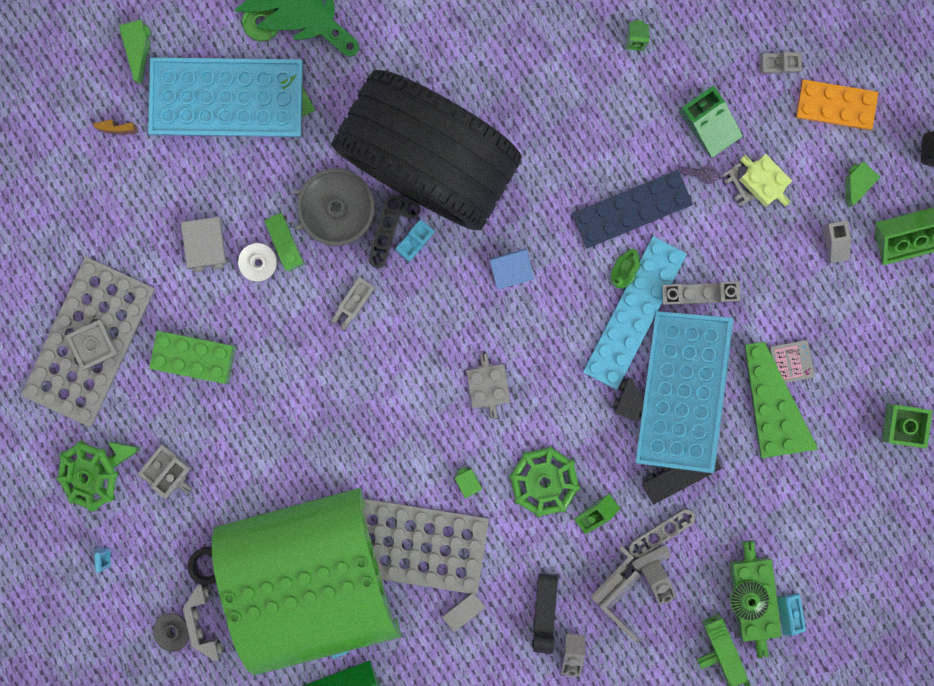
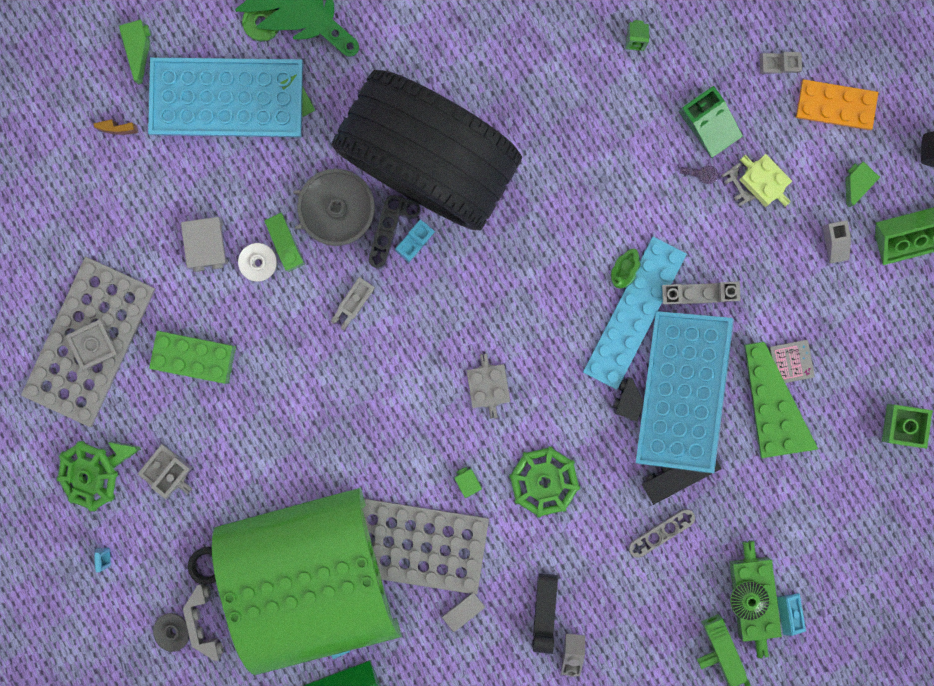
medium blue piece [490,248,534,290] -> none
dark blue plate [572,170,693,249] -> none
bright green slope [574,494,621,534] -> none
light grey piece [591,545,642,642] -> none
light grey tile [632,545,671,573] -> none
light grey slope [641,560,676,605] -> none

